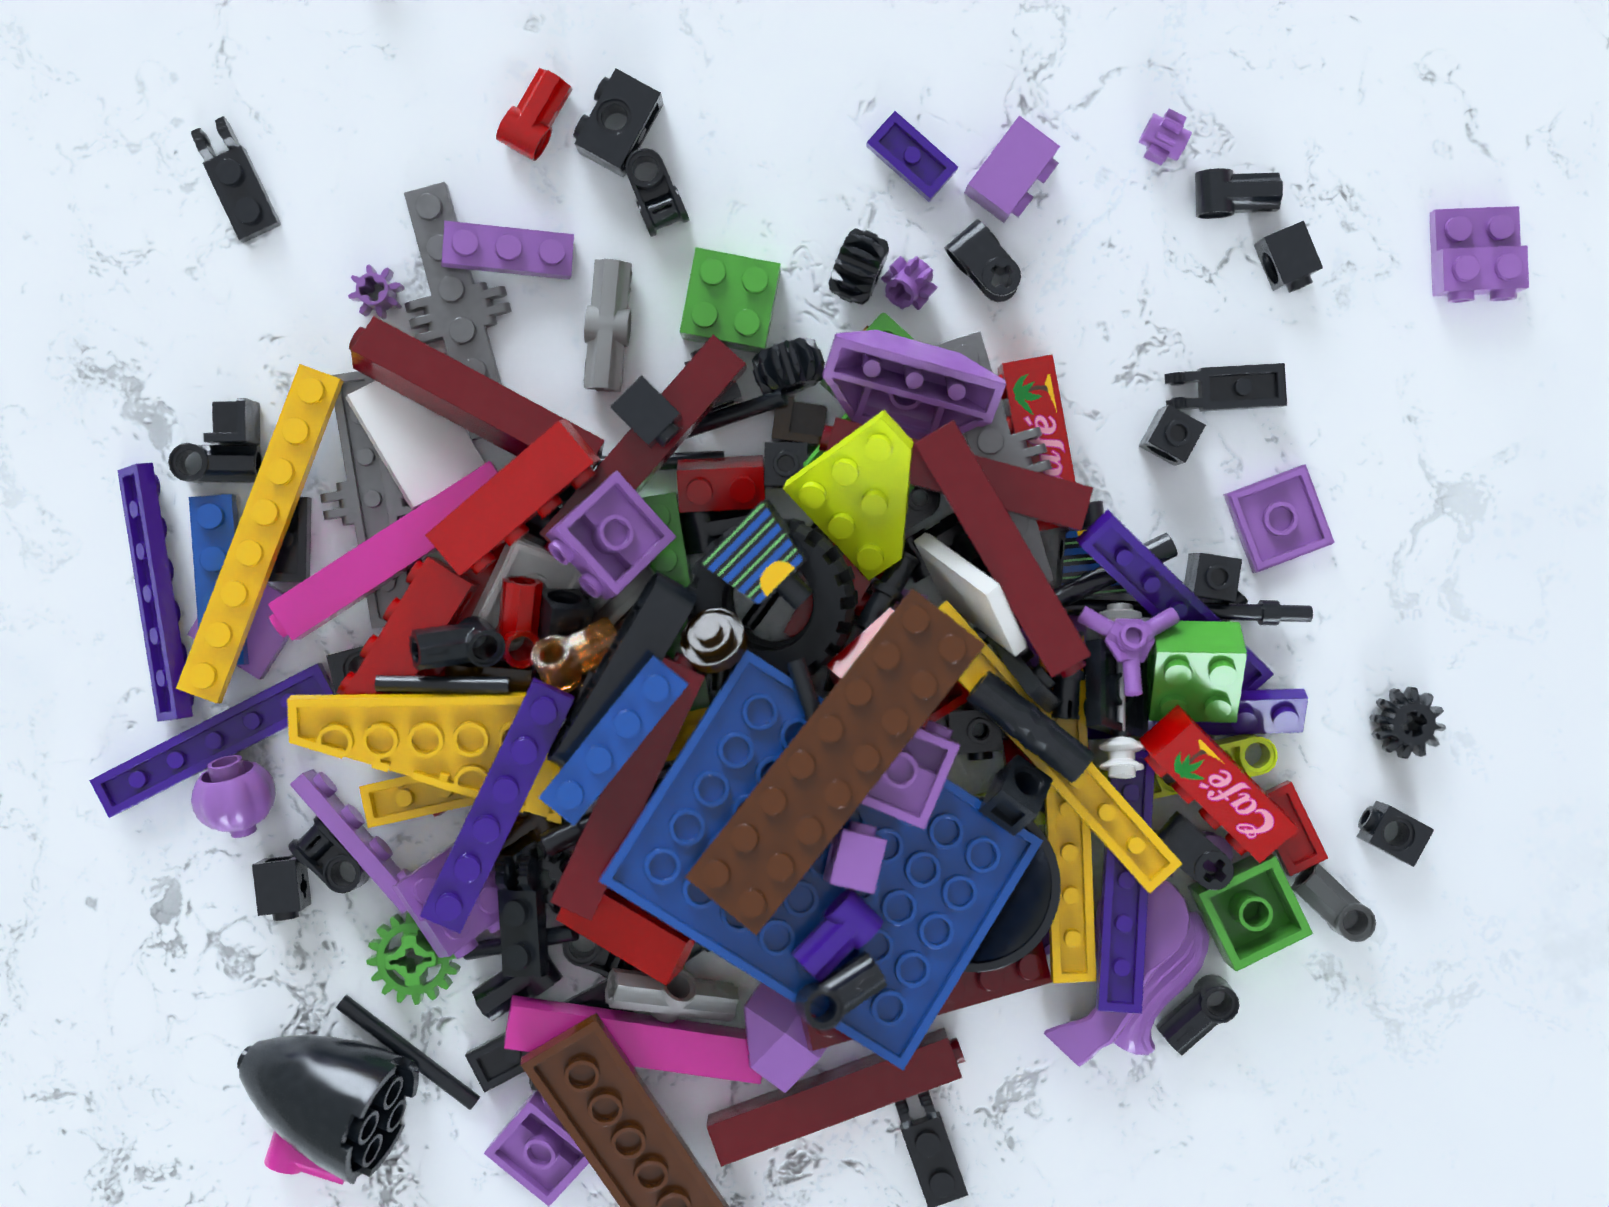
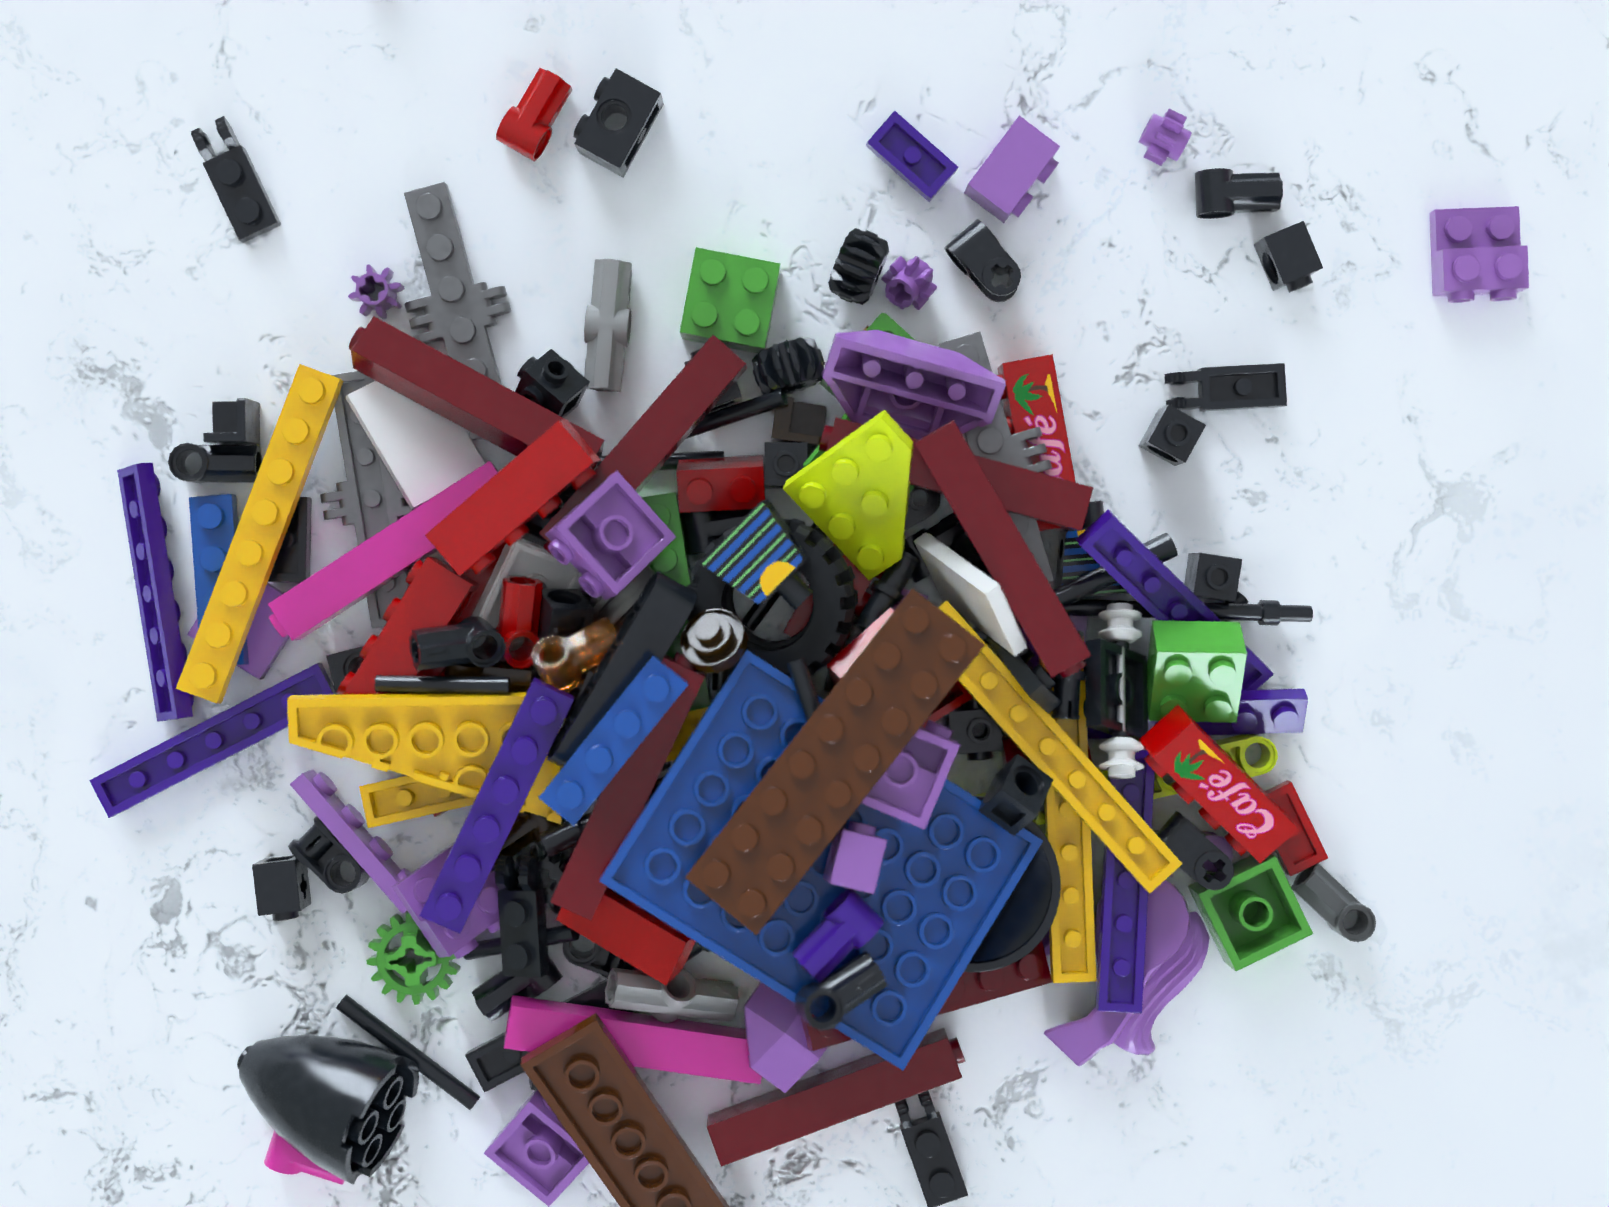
medium lavender plant [191,755,276,838] -> none
medium lavender plate [441,220,574,280] -> none
black brick [610,375,683,449] -> none
black piece [626,148,690,237] -> none
black axle [966,670,1095,783] -> none
medium lavender piece [1077,606,1180,696] -> none
black piece [1155,974,1240,1056] -> none
medium lavender tile [1223,464,1335,573] -> none
black brick [1356,800,1434,867] -> none
black gear [1369,686,1447,759] -> none
none -> black brick [515,349,590,418]

